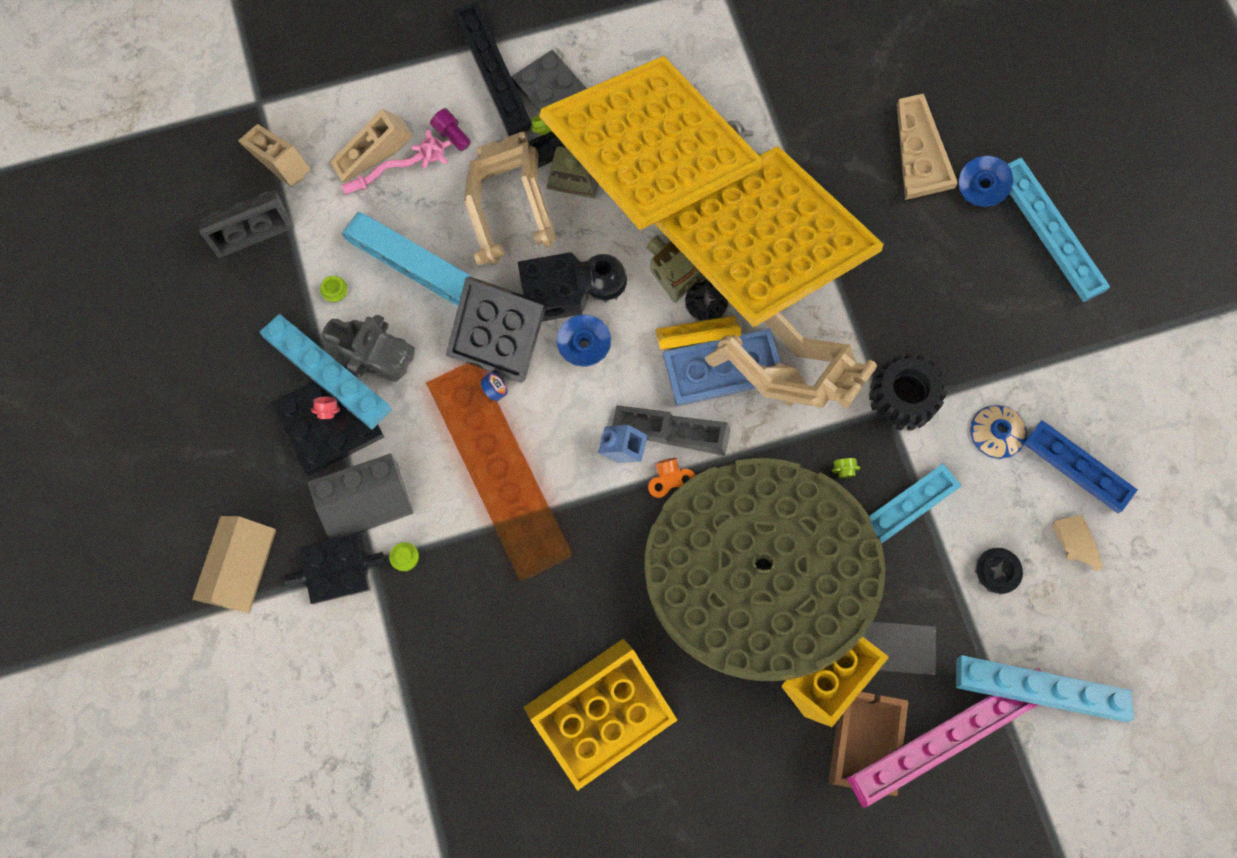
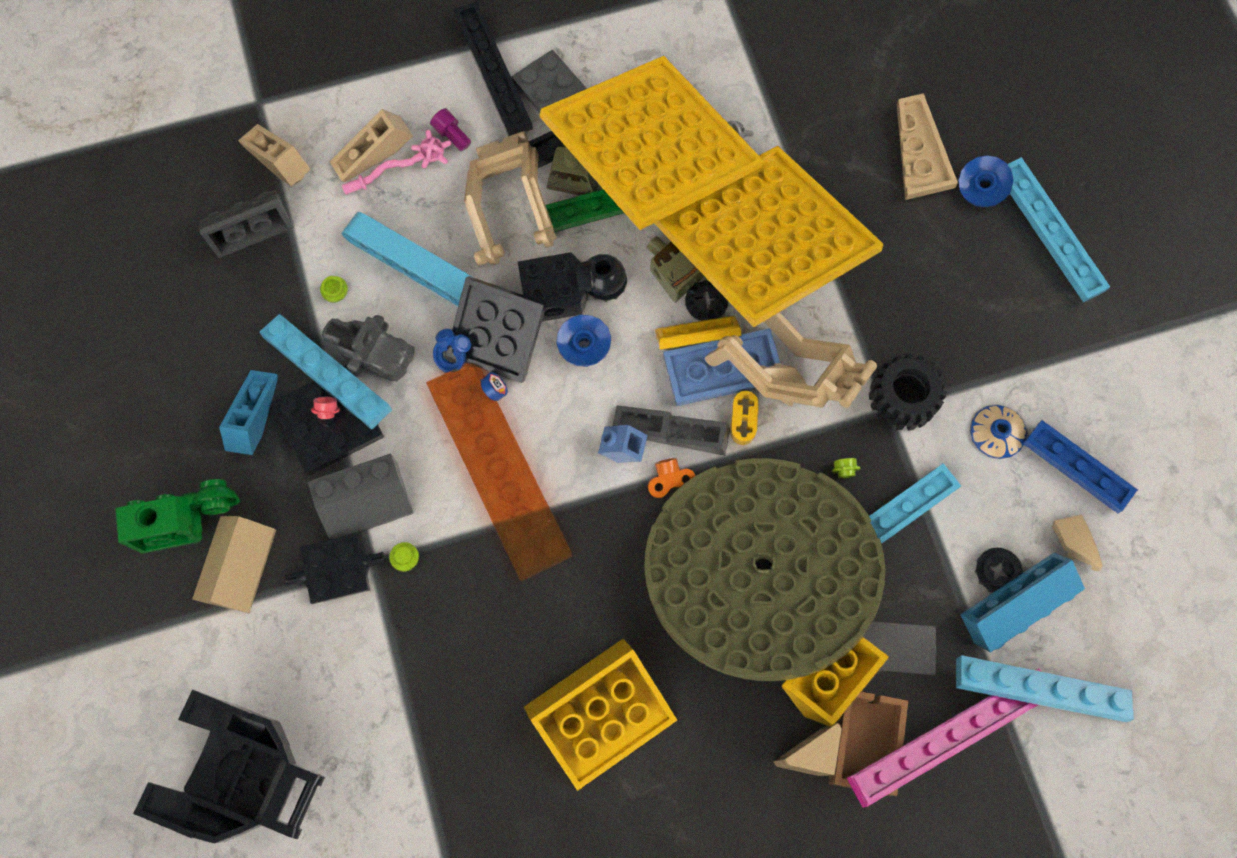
lime plate [531,114,552,135] -> none
none -> green brick [115,479,240,554]
none -> black piece [133,690,325,844]
none -> dark azure slope [219,370,278,455]
none -> blue piece [433,329,471,373]
none -> green plate [546,189,624,232]
none -> yellow beam [730,391,759,445]
none -> tan slope [773,723,842,776]
none -> dark azure brick [960,552,1085,653]

